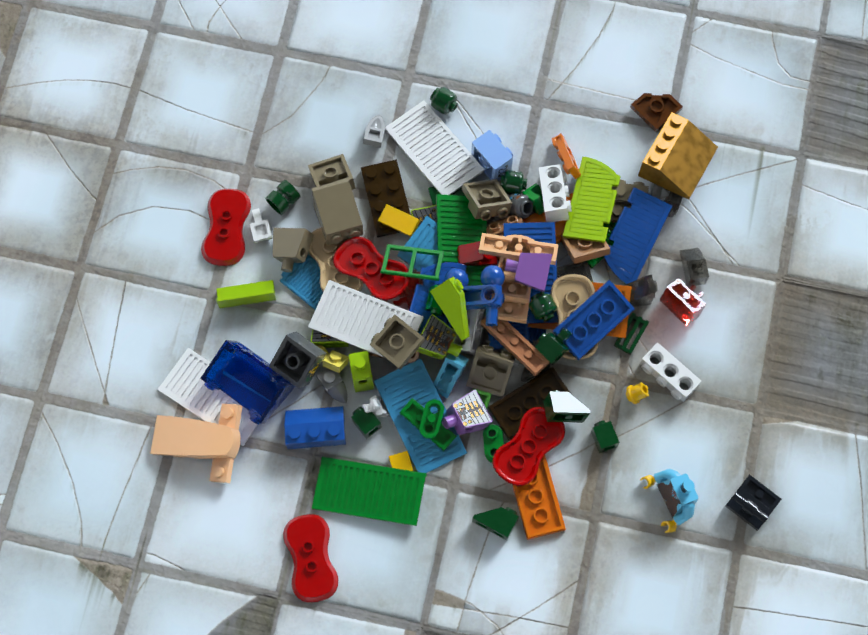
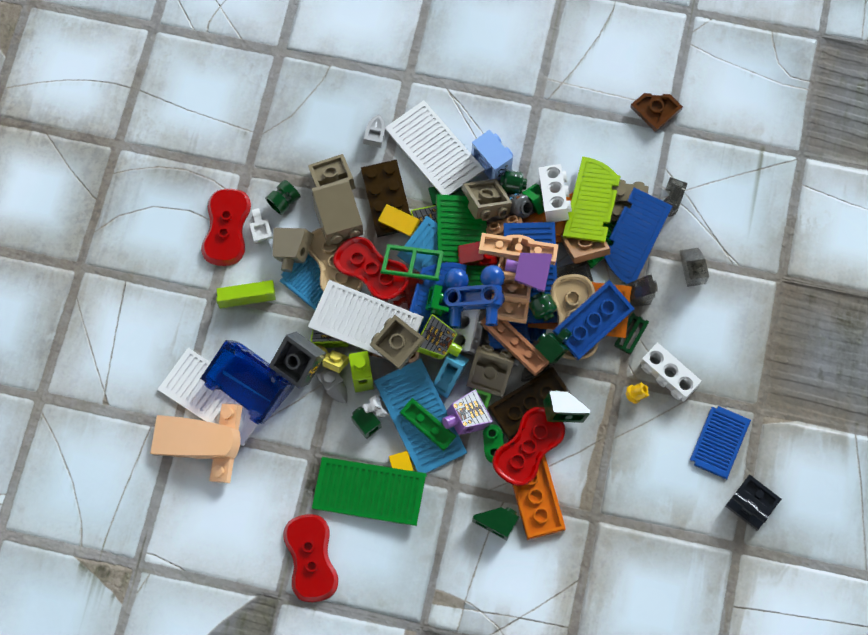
blue slope [284,406,346,449] -> none
green plate [419,399,444,439] -> none
dark green head [430,87,458,114] -> none
lime slope [430,277,470,341] -> none
orange hinge [552,133,581,179] -> none
dark green brick [591,420,620,453] -> none
pearl gold slope [638,112,718,200] -> none
medium azure torso [640,469,698,533] -> none
clear red brick [660,278,706,326] -> none
none -> blue window [690,406,751,480]

